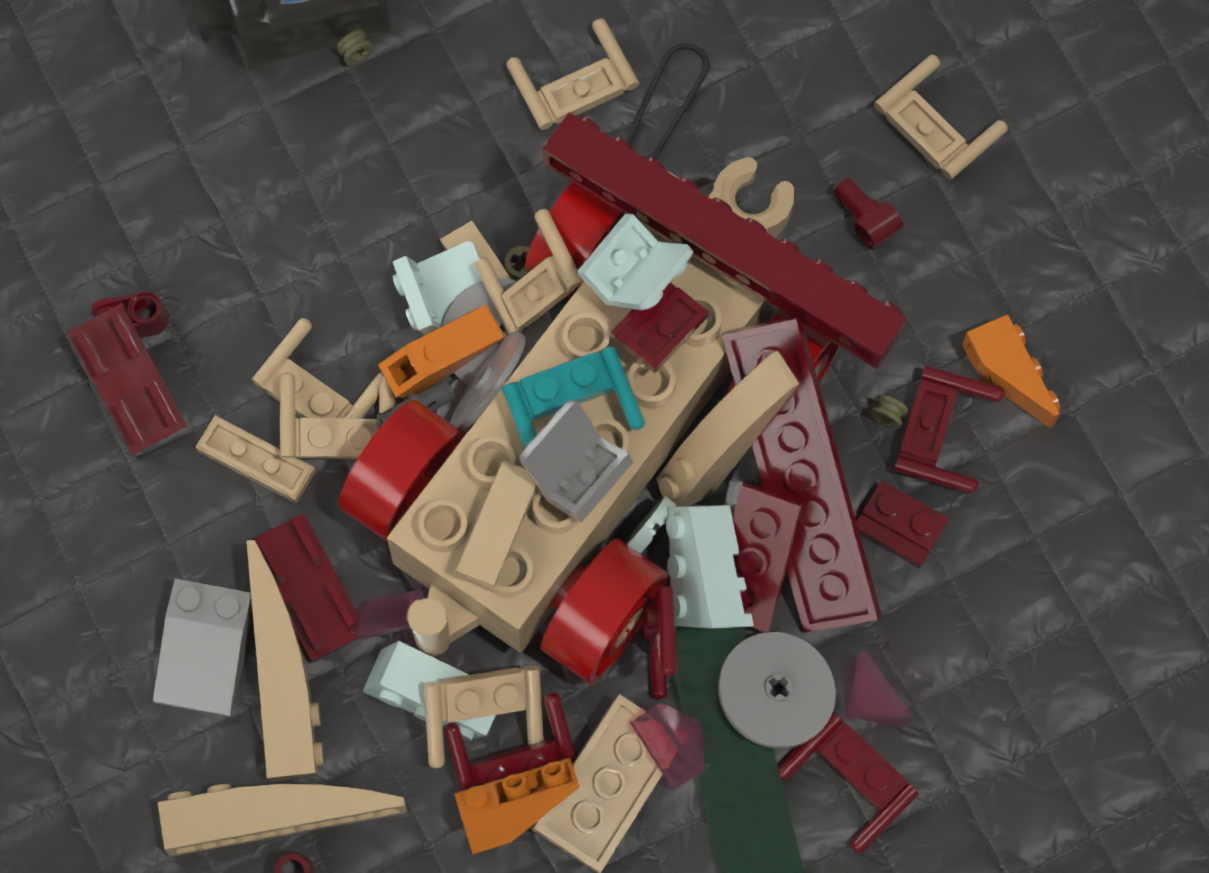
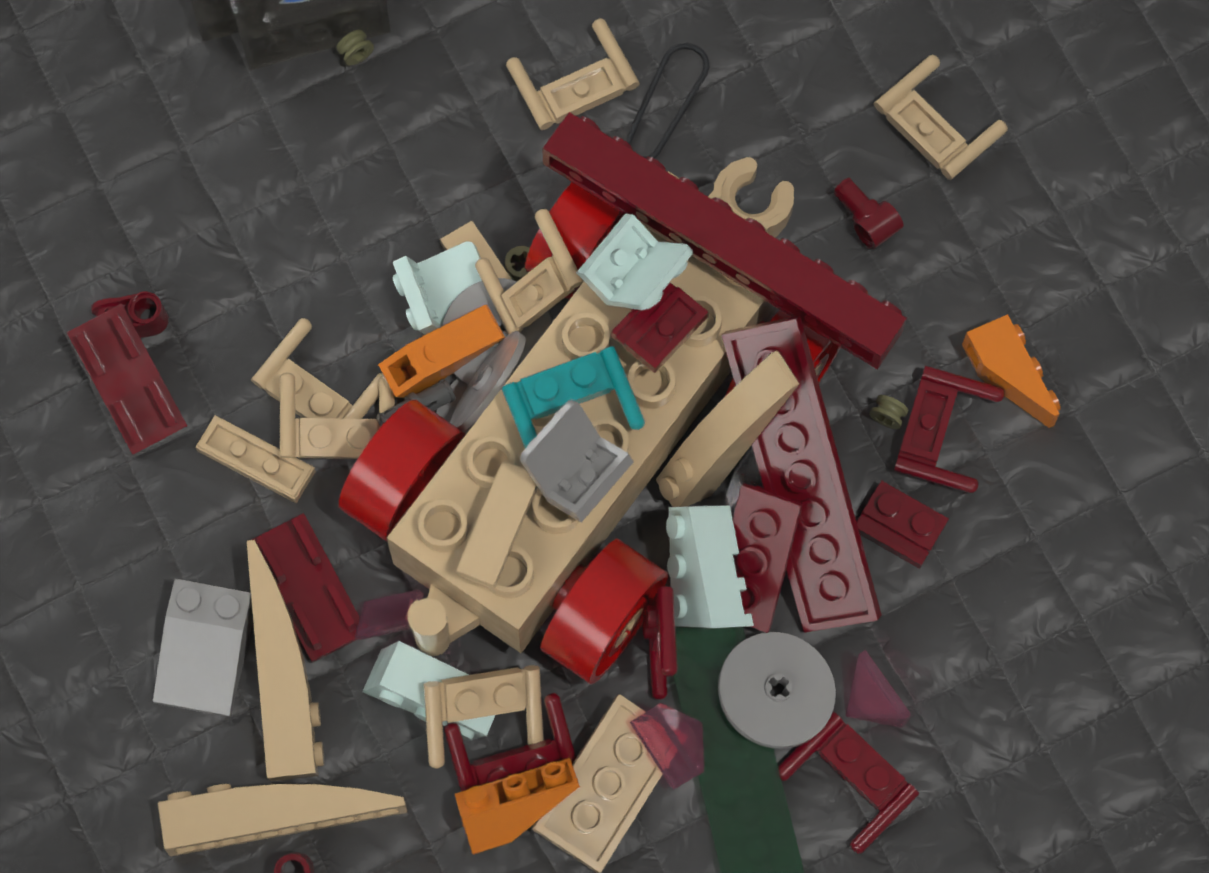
light aqua tile [624,495,676,554] -> none

